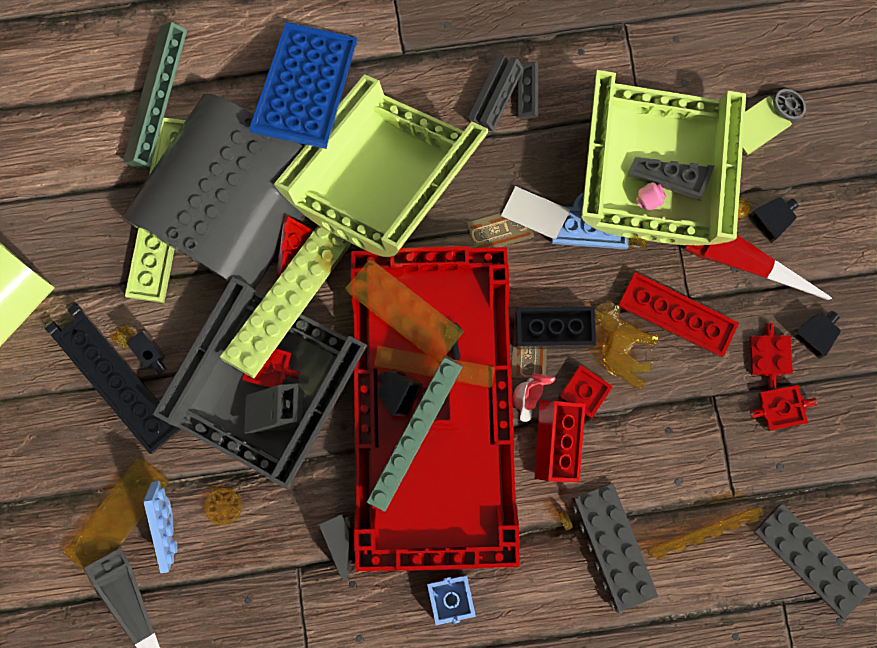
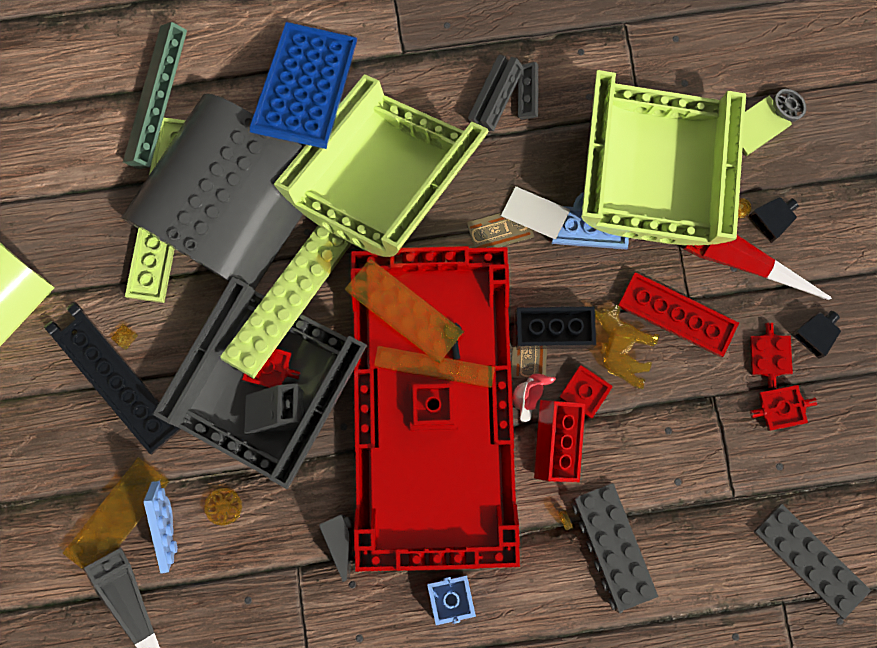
black torso [126,331,167,375] -> none
red wing [276,216,313,277] -> none
sand green brick [367,355,463,512] -> none
black torso [377,370,423,417] -> none
dark grey wing [628,157,714,201] -> none
clear yellow tile [628,238,648,249] -> none
bright pink head [636,182,666,211] -> none
clear yellow plate [647,506,764,560] -> none

